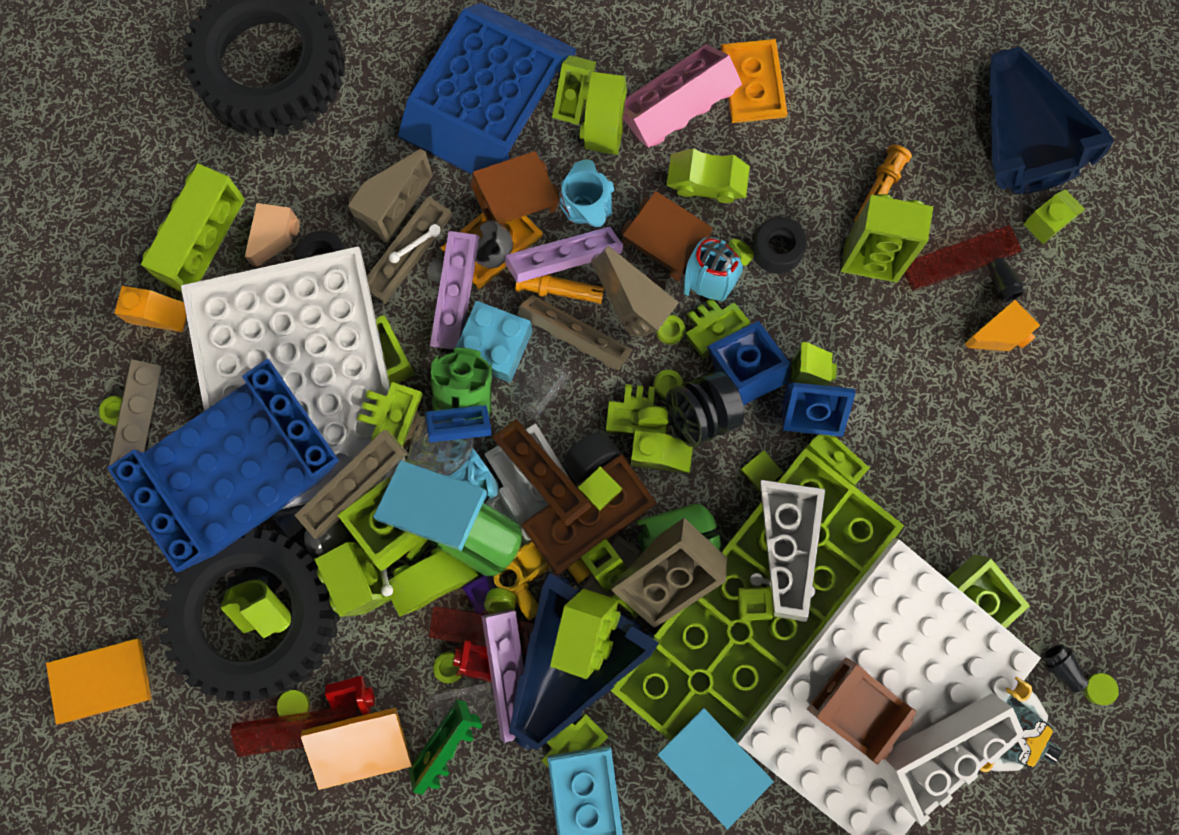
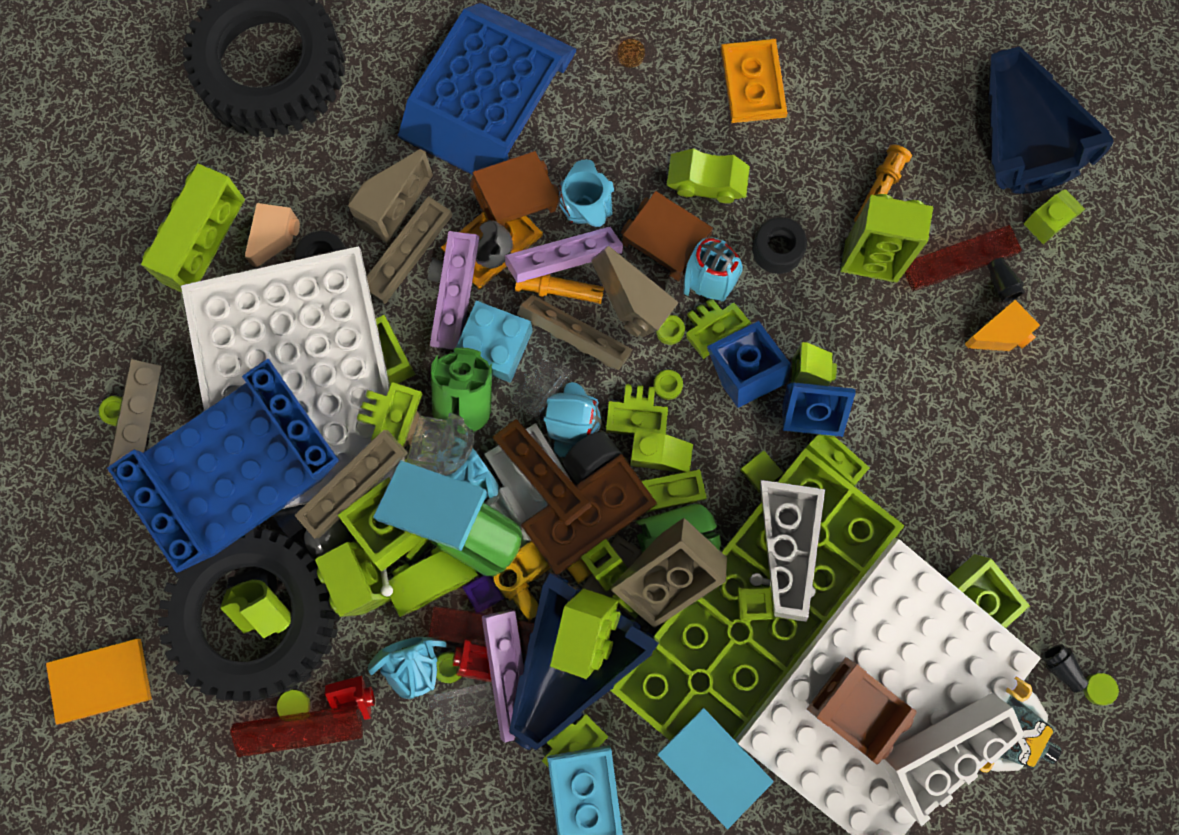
light orange slope [114,286,187,332] -> none
tile [301,707,412,790] -> none
white hinge [388,224,441,263] -> none
green plate [408,699,482,795] -> none
blue tile [425,405,491,443] -> none
lime tile [484,588,517,614] -> none
lime slope [552,55,596,125] -> none
lime tile [578,466,622,511] -> none
lime brick [579,72,627,155] -> none
bright pink slope [624,44,742,148] -> none
lime tile [638,406,668,428] -> none
black wheel [665,370,744,447] -> none
lime tile [727,239,754,266] -> none
none -> medium azure piece [368,637,447,699]
none -> medium azure piece [544,382,602,457]
none -> clear orange tile [617,39,645,68]
none -> lime plate [642,469,707,512]

